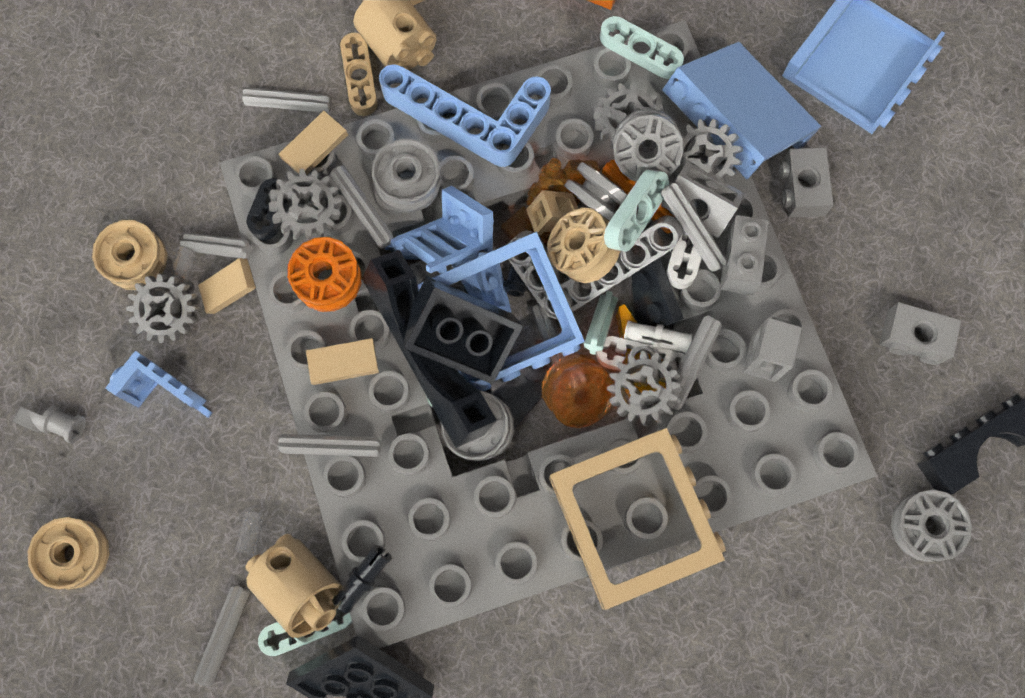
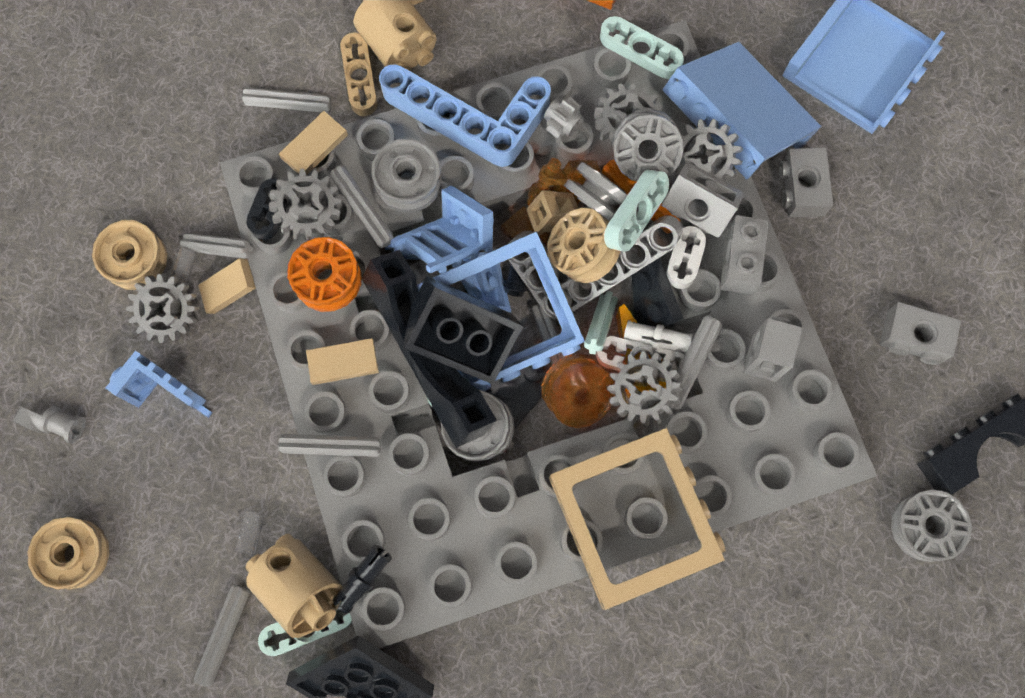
light grey axle [661,182,727,272] -> none
none -> light grey gear [544,97,584,138]

